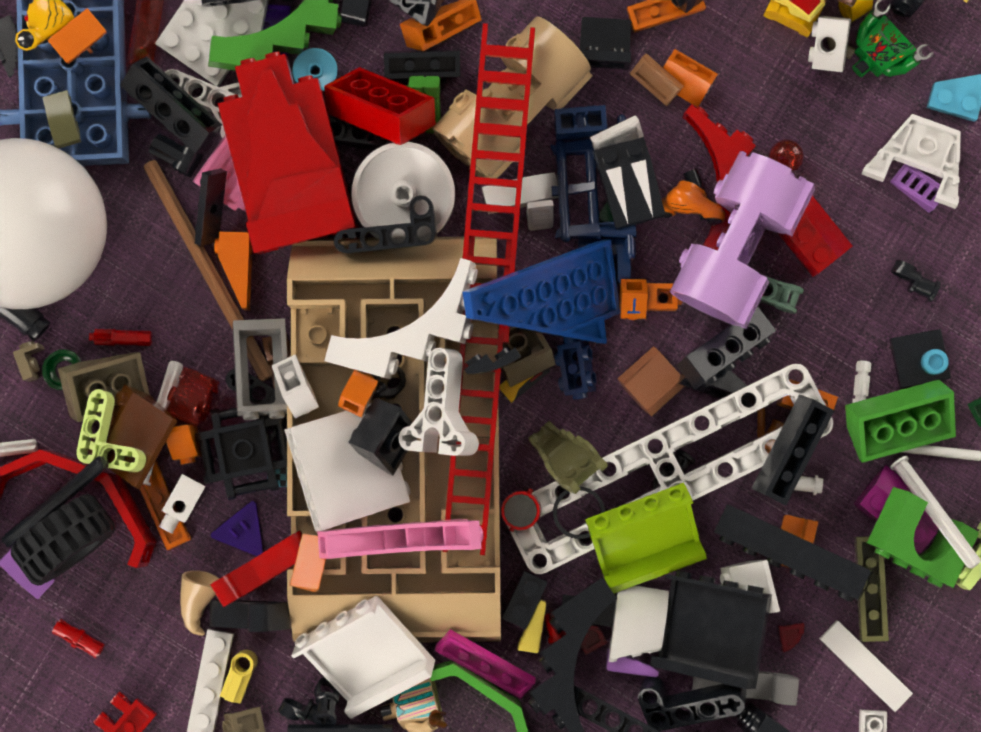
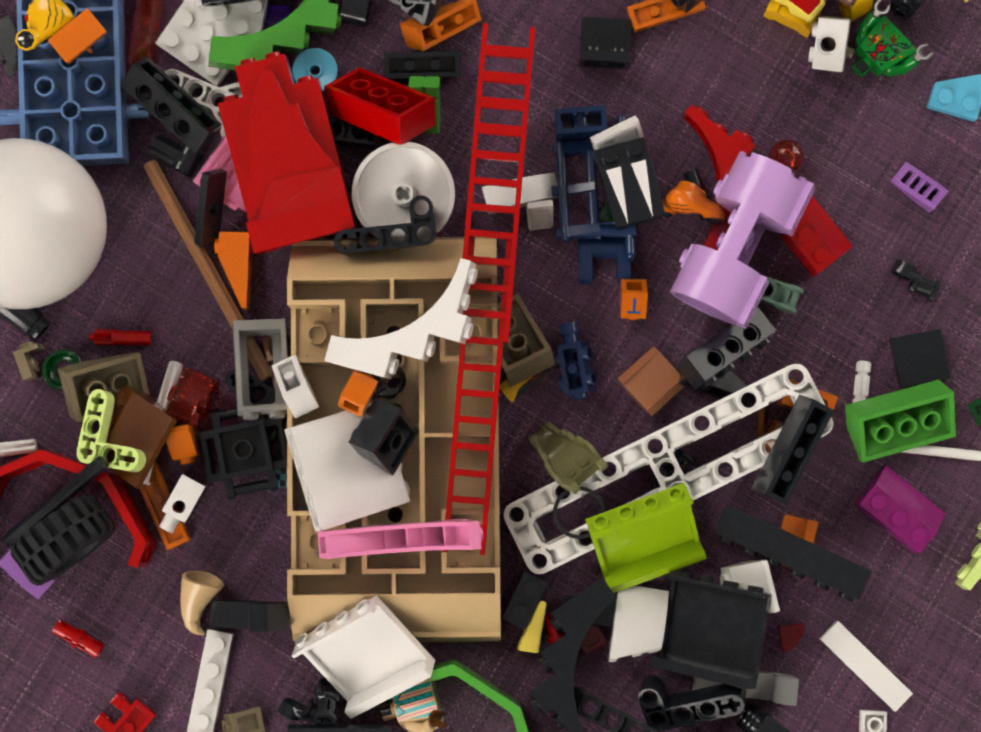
olive slope [43,90,81,149] -> none
red beam [210,530,302,607] -> none
dark purple piece [211,501,263,556] -> none
light yellow piece [220,650,258,704] -> none
orange slope [289,534,326,592] -> none
white beam [399,348,479,456] -> none
tan cylinder [431,17,593,179] -> none
dark pink tile [435,629,536,699] -> none
blue wing [462,239,620,344] -> none
black slope [464,347,521,375] -> none
pearl dark grey piece [501,488,541,532] -> none
medium lavender slope [605,648,659,677] -> none
medium nougat tile [630,53,684,106] -> none
orange brick [647,283,682,311] -> none
orange panel [663,49,718,107] -> none
white pin [794,475,823,495] -> none
olive brick [854,536,889,642] -> none
white wing [862,114,961,209] -> none
bright green arch [867,487,980,588] -> none
white axle [890,456,981,568] -> none
medium azure tile [921,349,948,375] -> none

